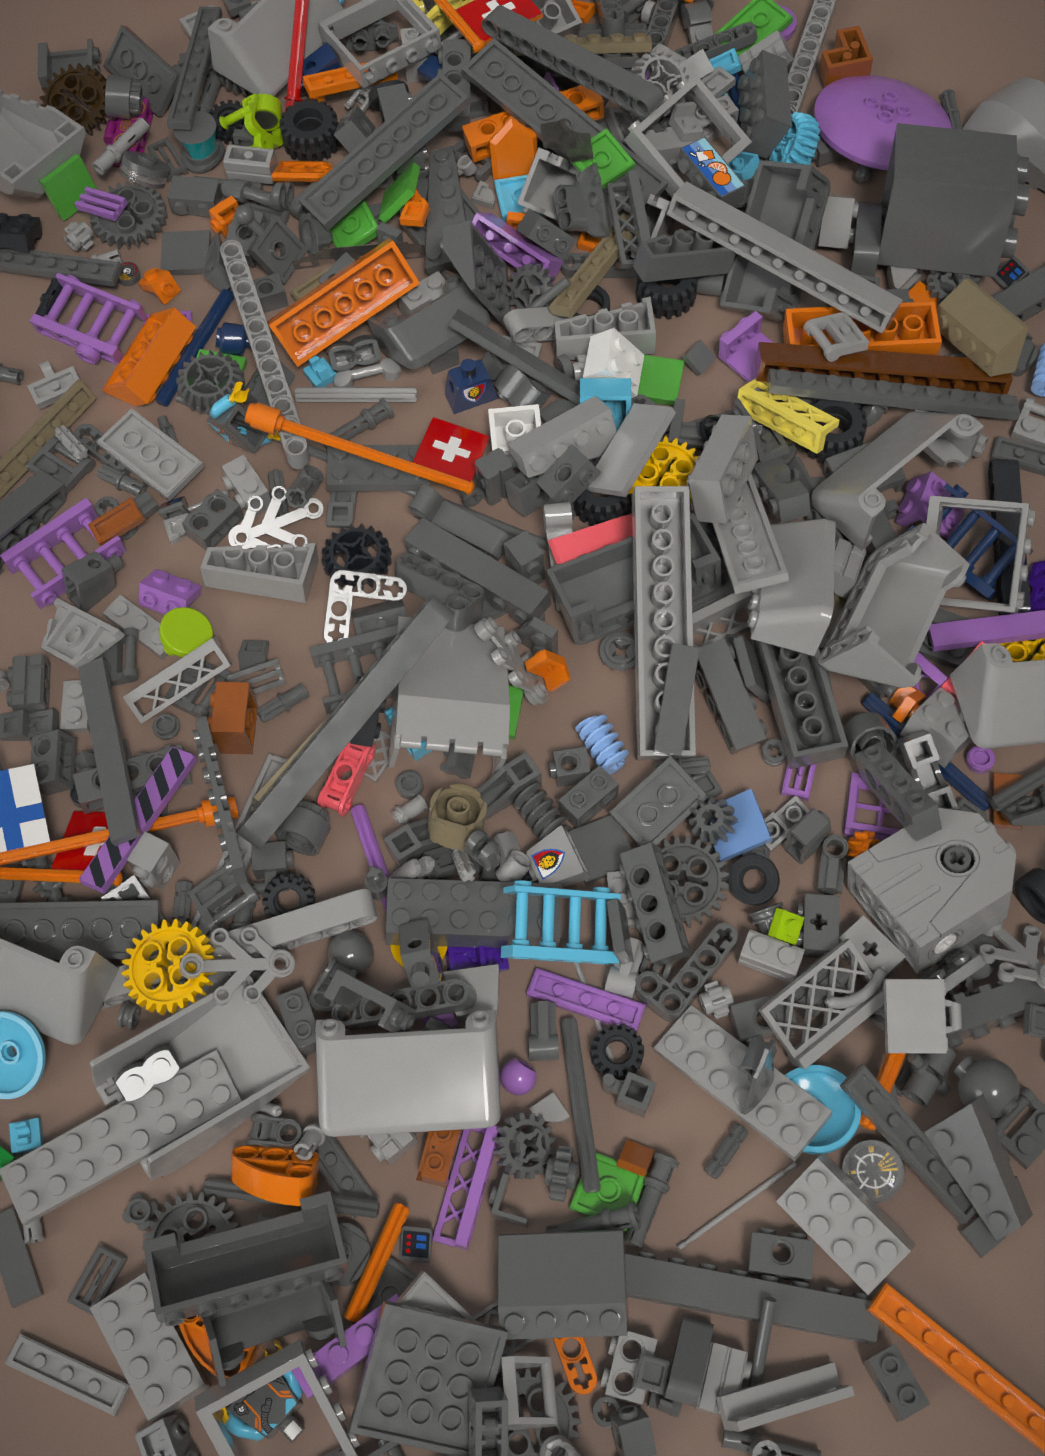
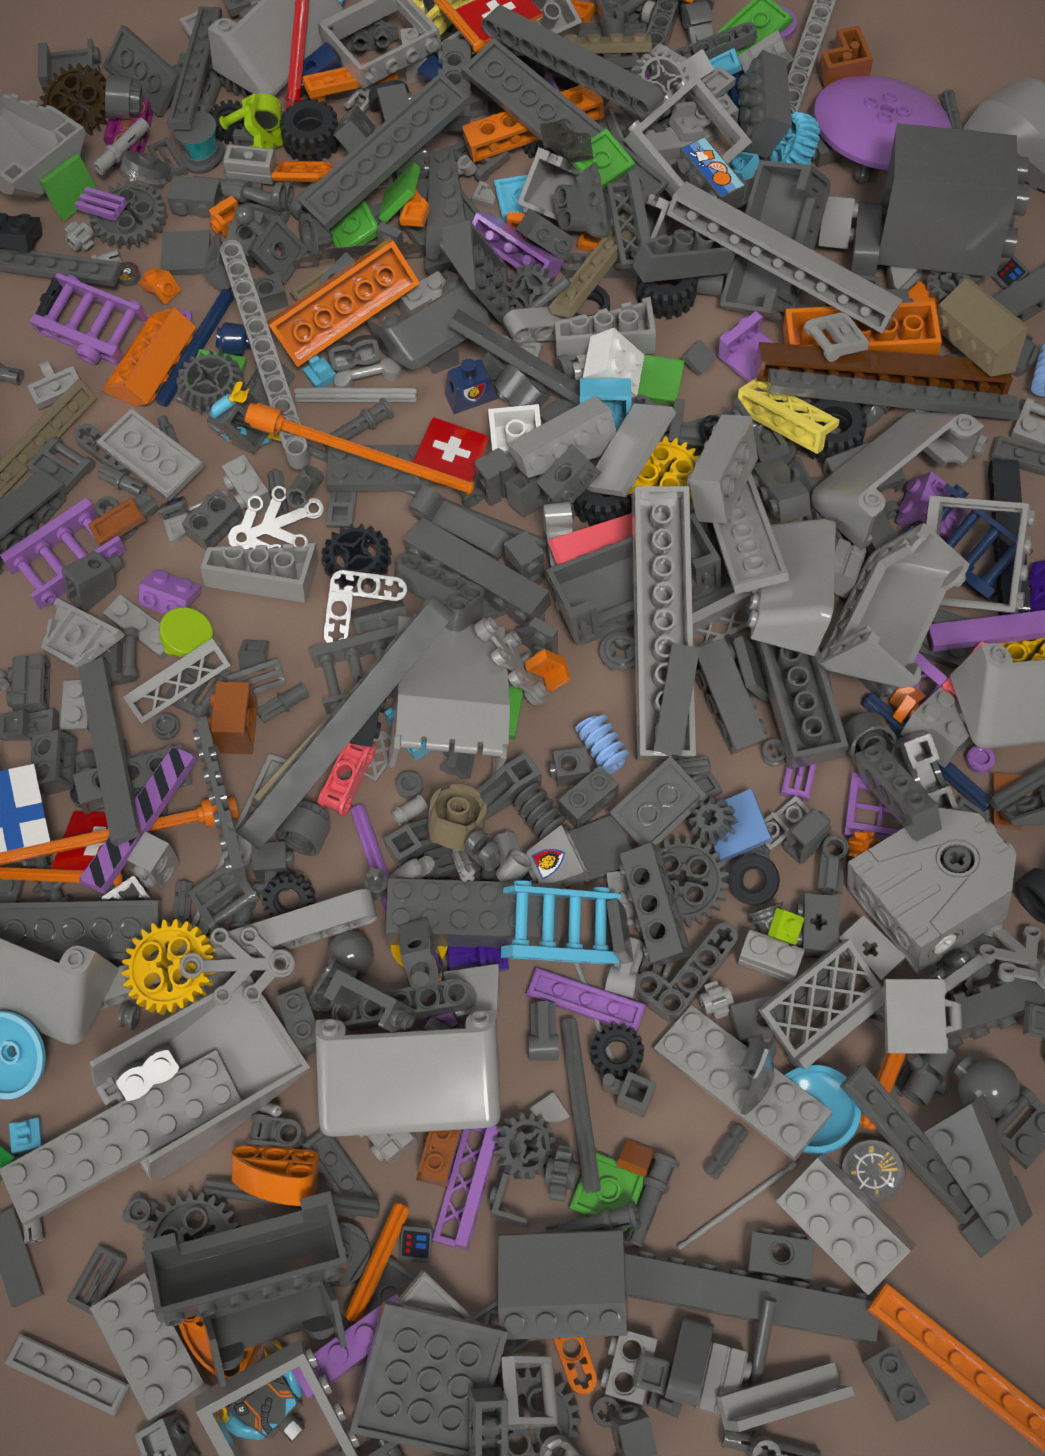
light grey axle [55,425,89,460] -> none
light grey pin [294,1123,326,1160] -> none
orange tile [489,116,538,181] -> none
medium lavender piece [500,1058,537,1096] -> none
light grey piece [825,966,887,1009] -> none

